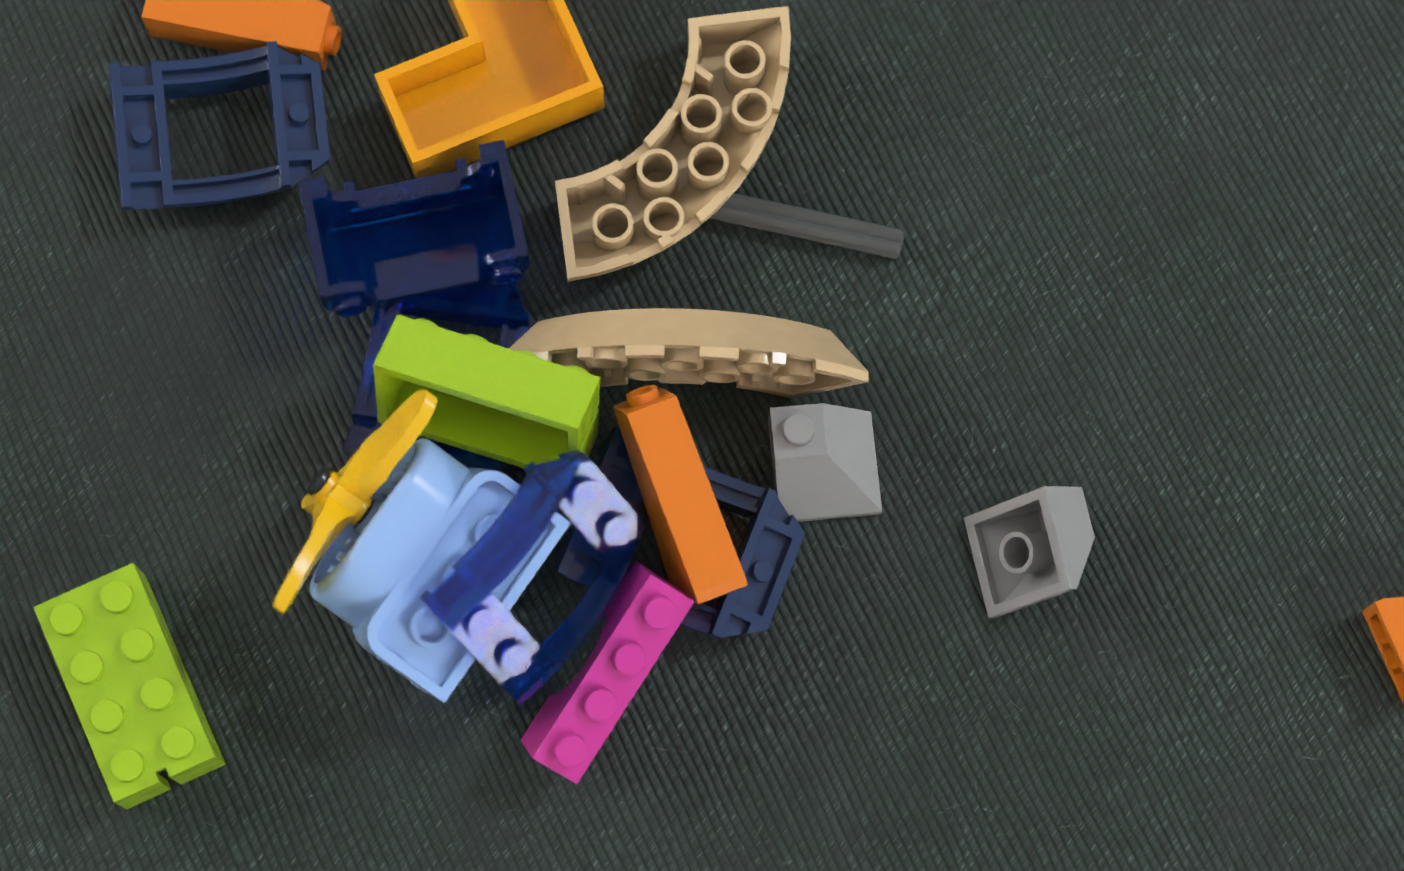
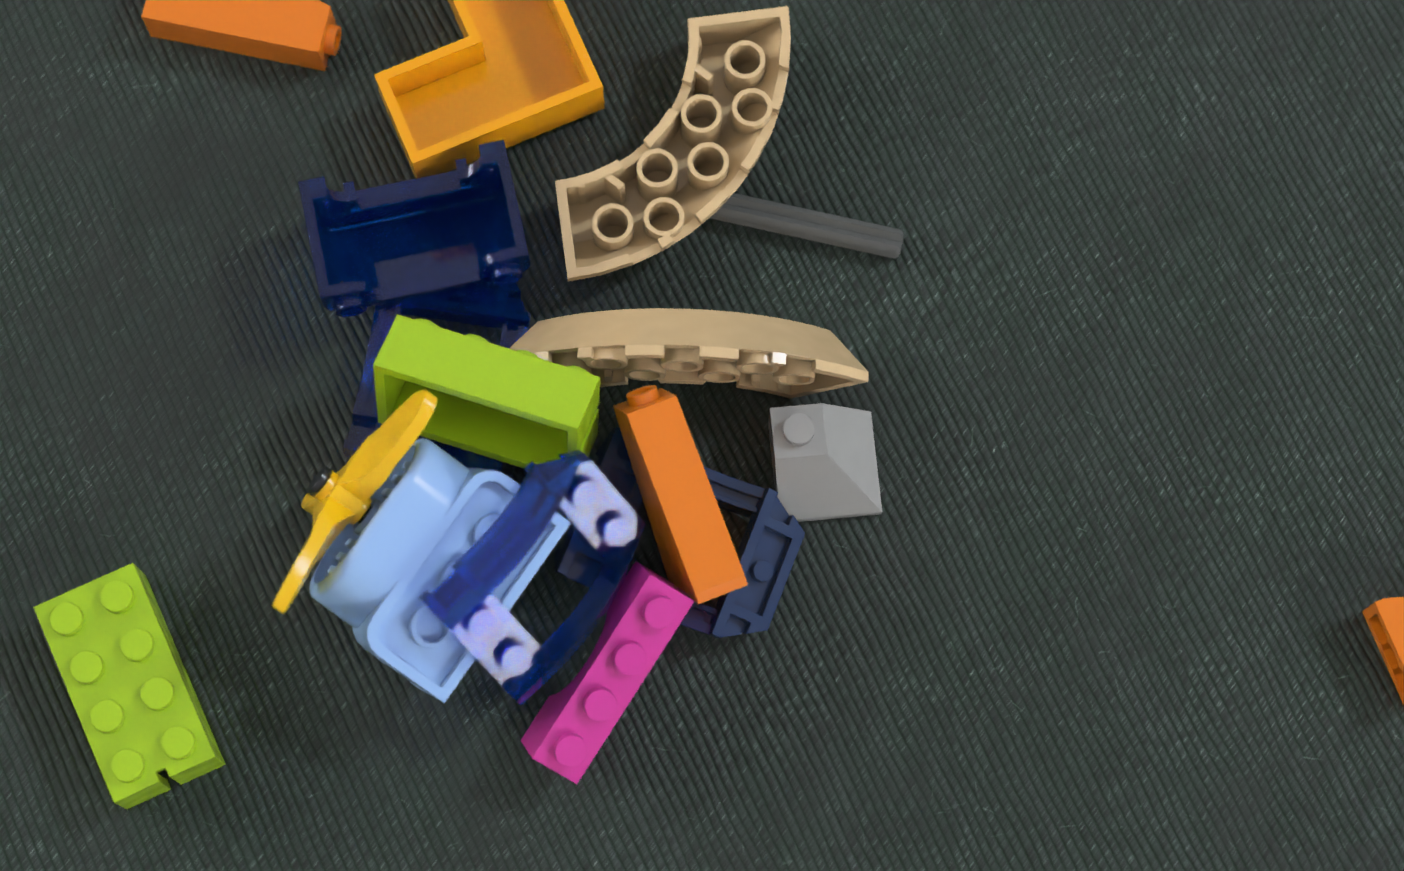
dark blue wedge [109,41,330,210] -> none
light grey slope [964,486,1095,618] -> none

